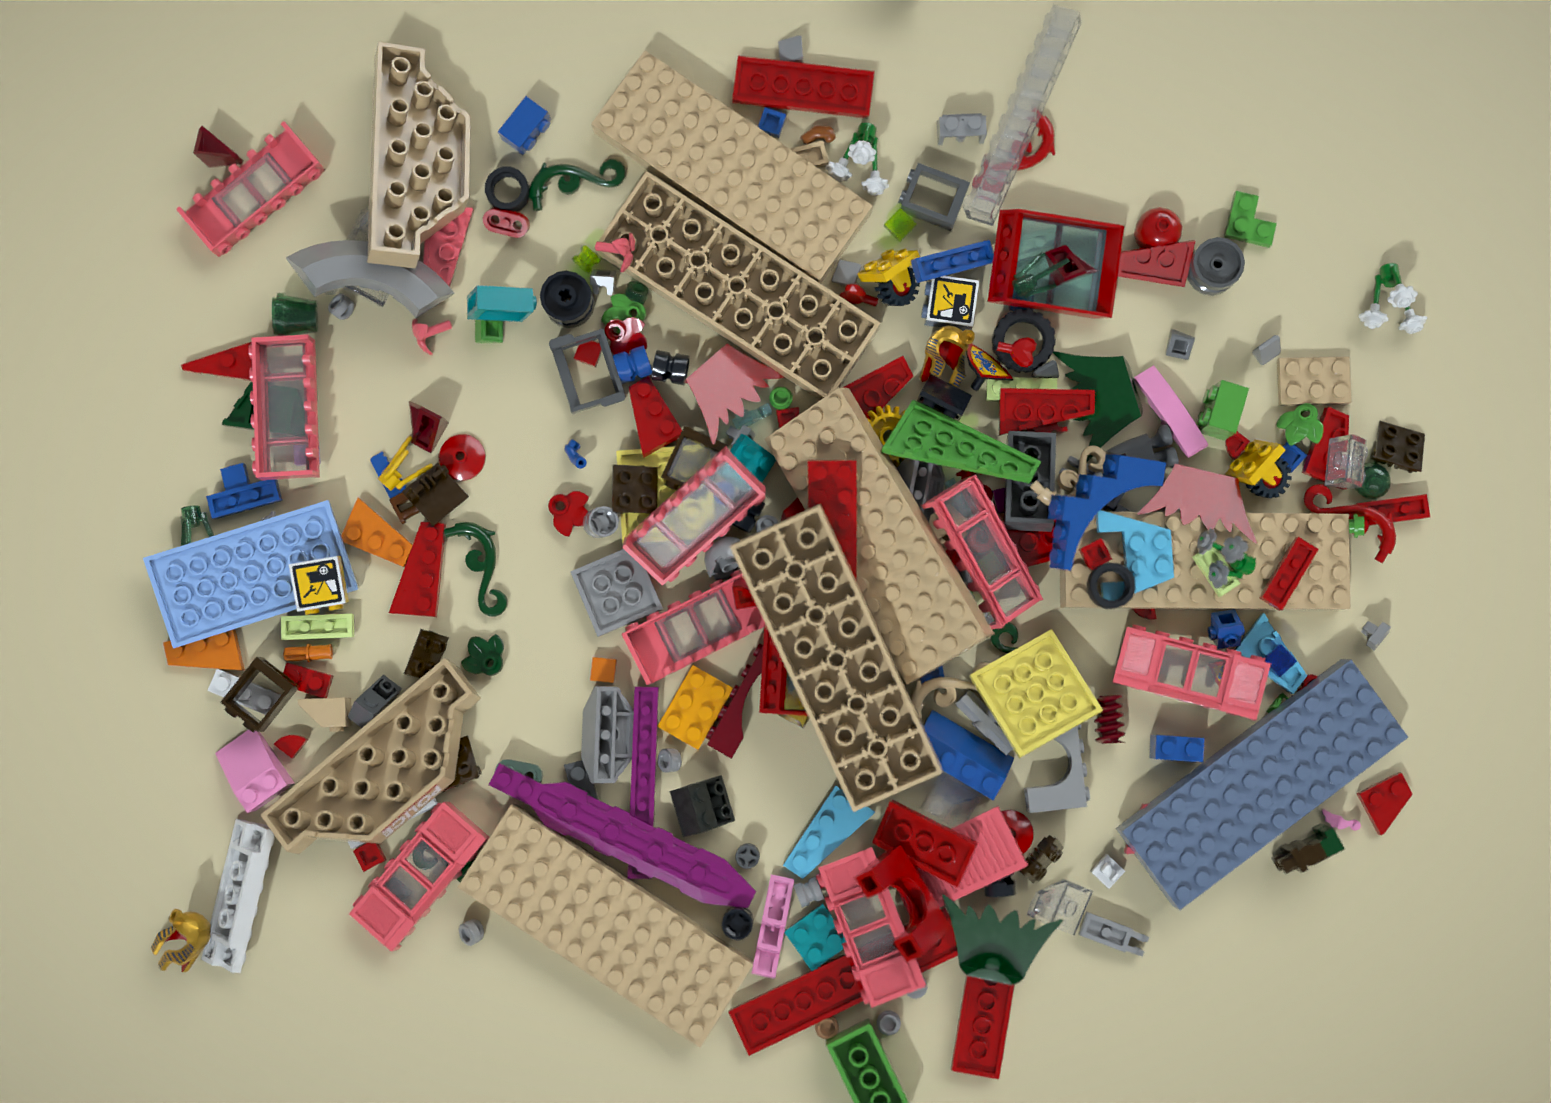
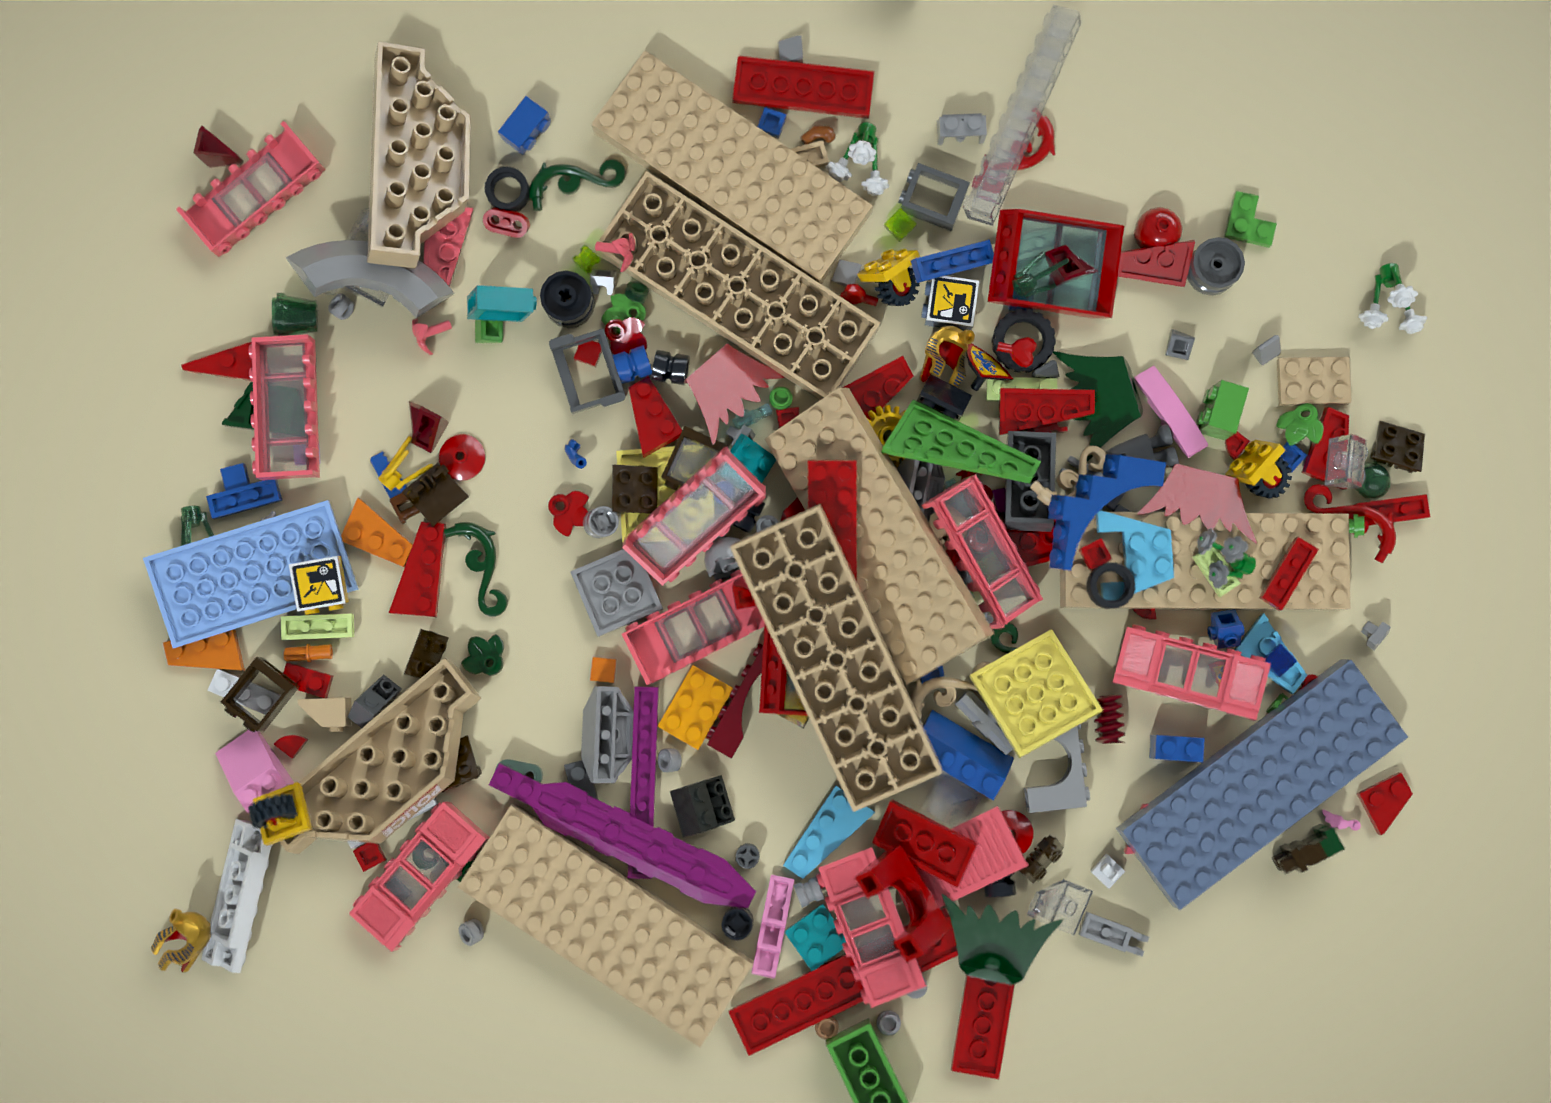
none -> plate [248,782,312,846]

